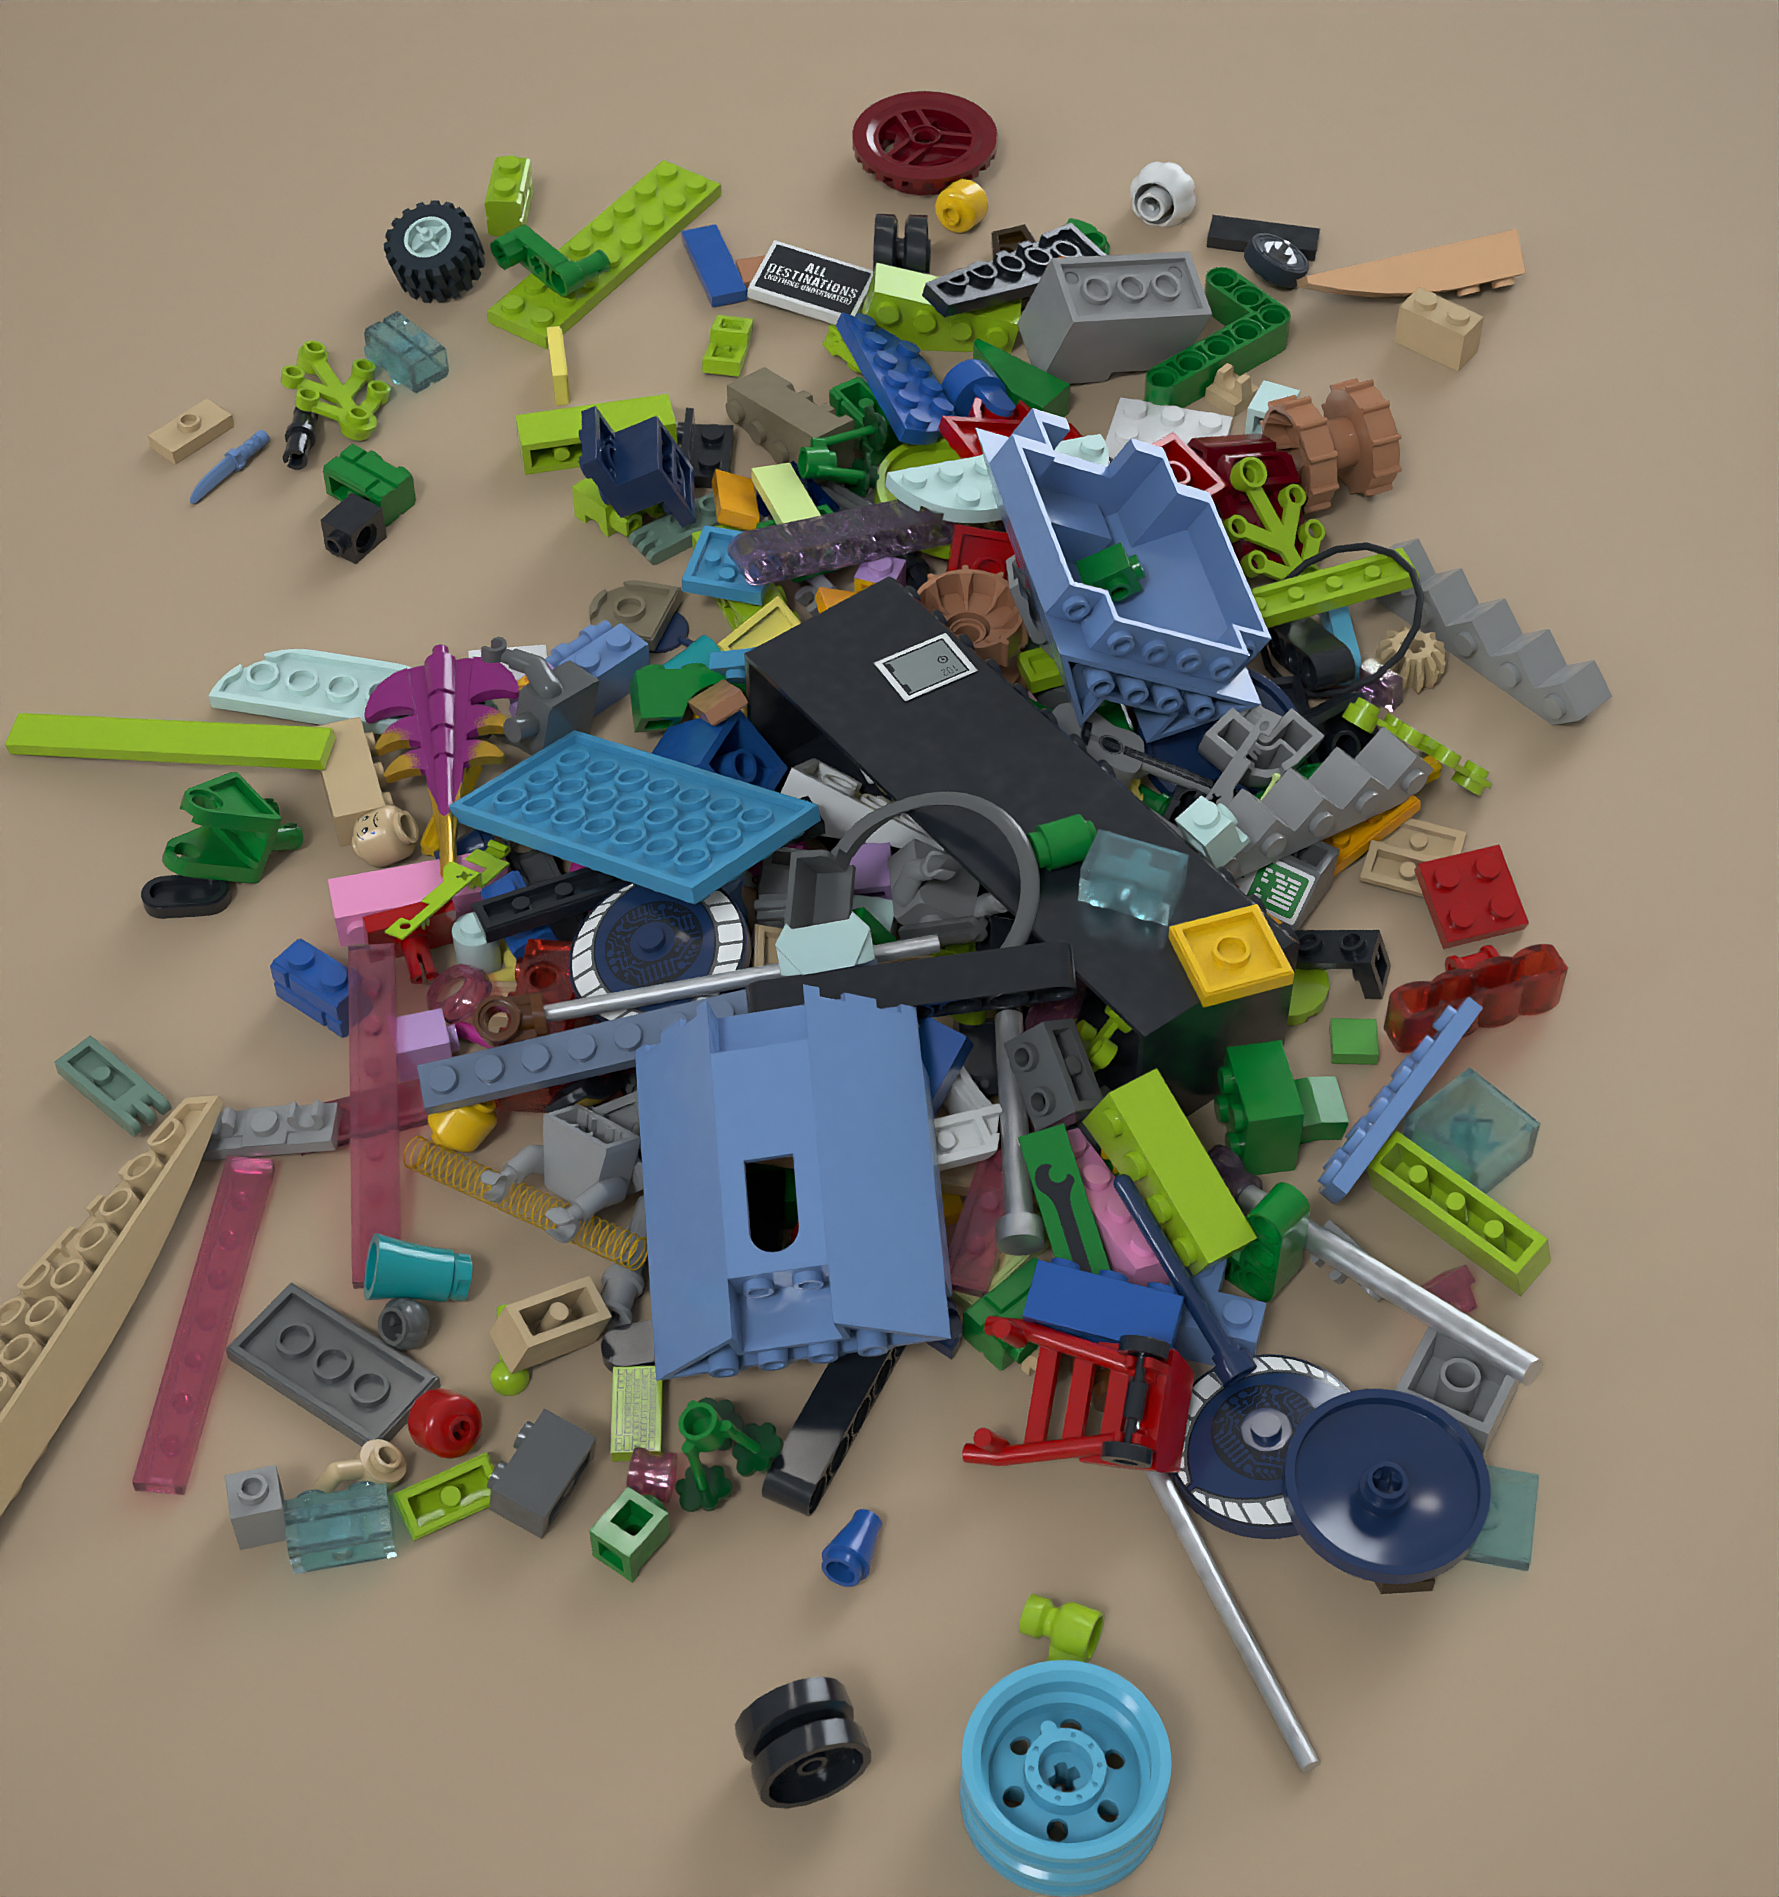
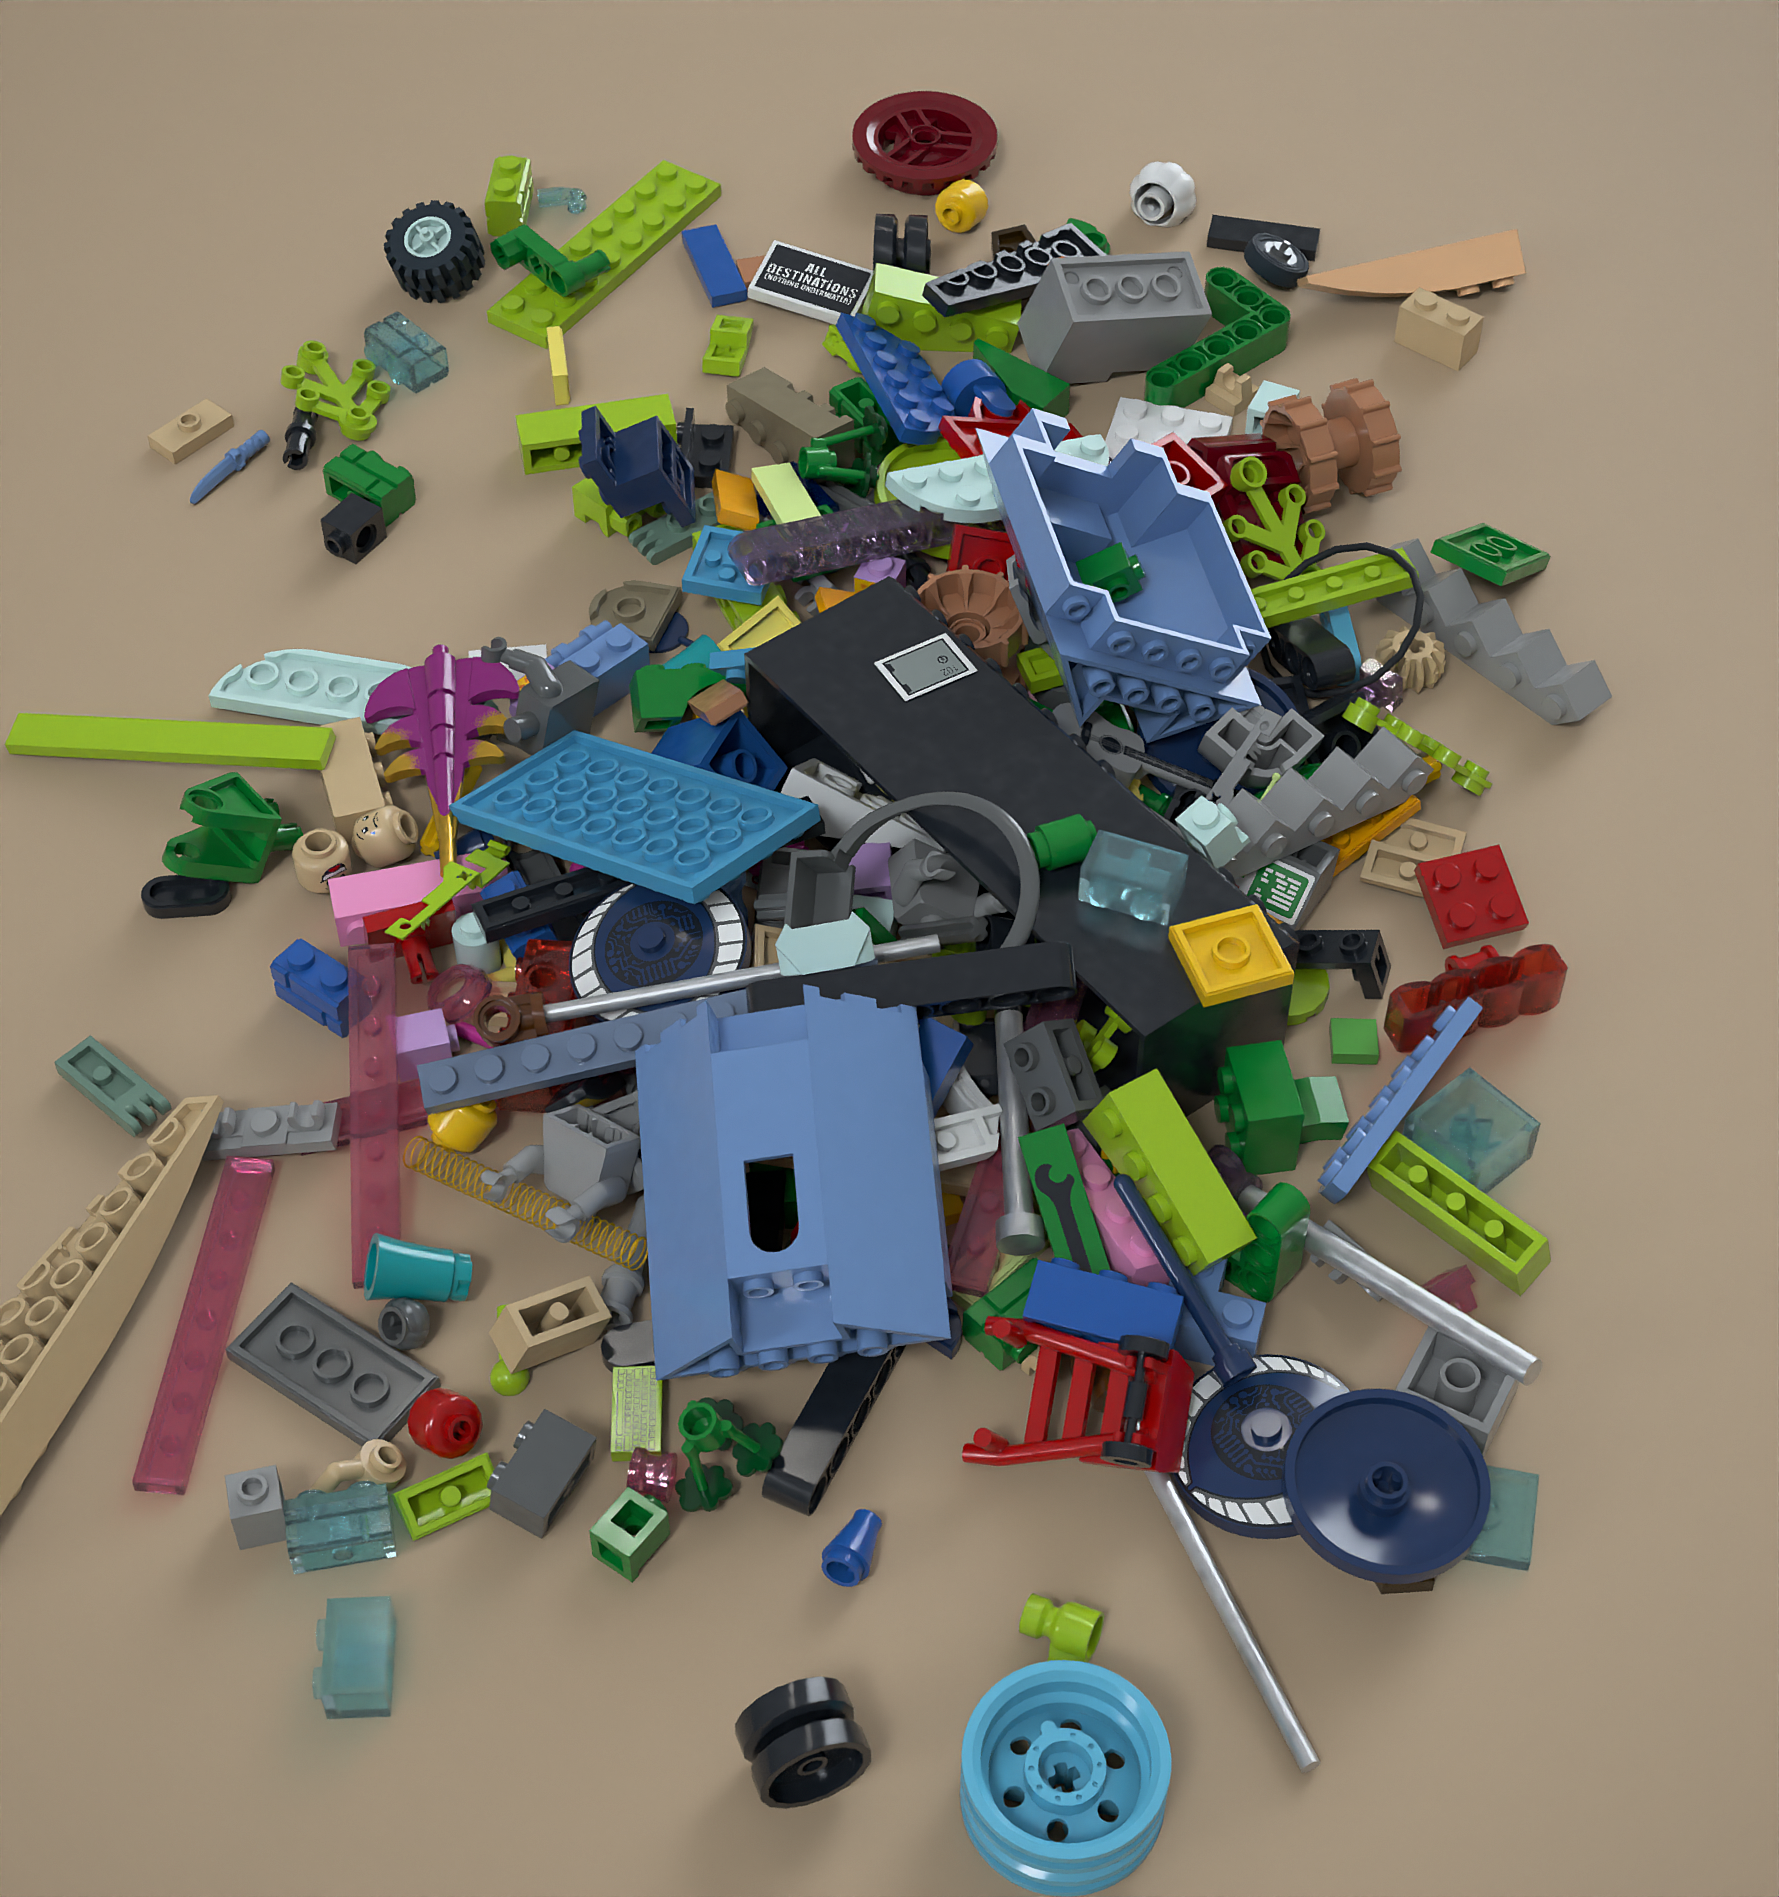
none -> tan head [292,829,352,894]
none -> clear light blue brick [312,1596,397,1719]
none -> clear light blue arm [537,187,587,214]
none -> green tile [1430,523,1551,586]

